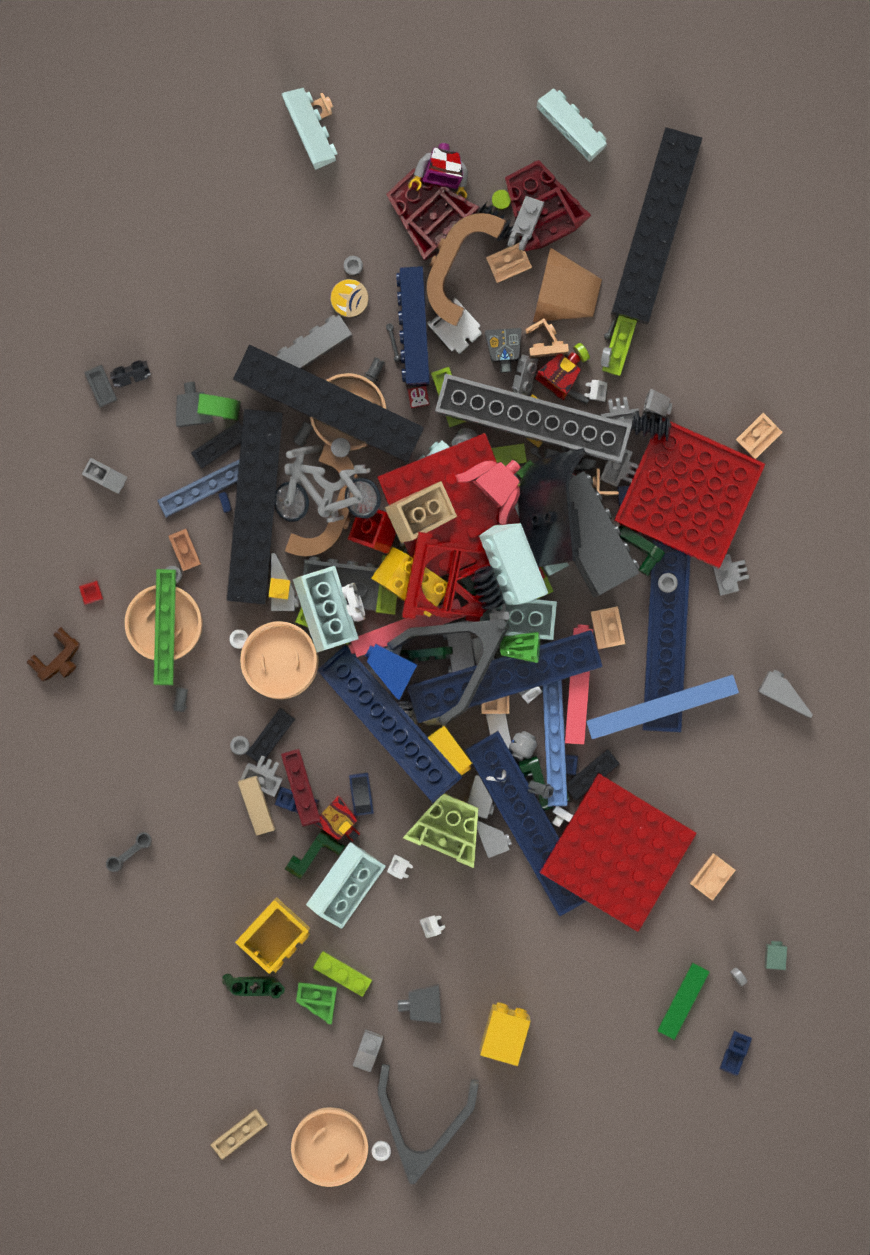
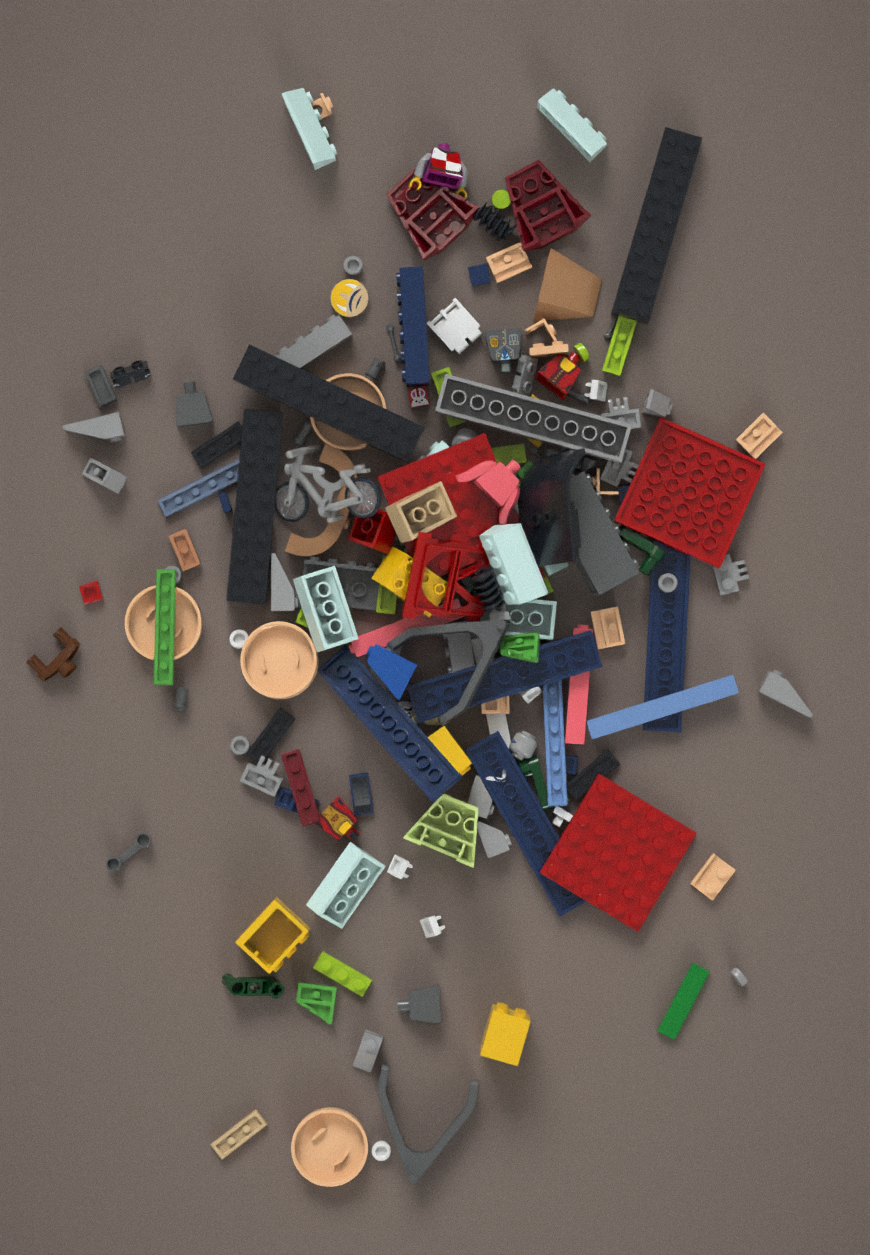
bright green brick [197,394,241,421] -> none
tan tile [238,775,275,836] -> none
yellow plate [269,578,290,600] -> none
dark green beam [284,829,345,879] -> none
light grey tile [331,438,351,458] -> none
white plate [342,583,365,622] -> none
dark green plate [401,647,453,662] -> none
medium nougat arch [427,213,506,326] -> none
light grey hinge [508,196,544,251] -> none
dark grey pin [528,780,554,799] -> none
light grey tile [601,347,612,367] -> none
black piece [630,411,672,442] -> none
dark blue slope [719,1031,752,1076] -> none
sand green brick [764,941,787,970] -> none
none -> light grey slope [63,412,126,443]
none -> dark blue tile [468,263,491,287]

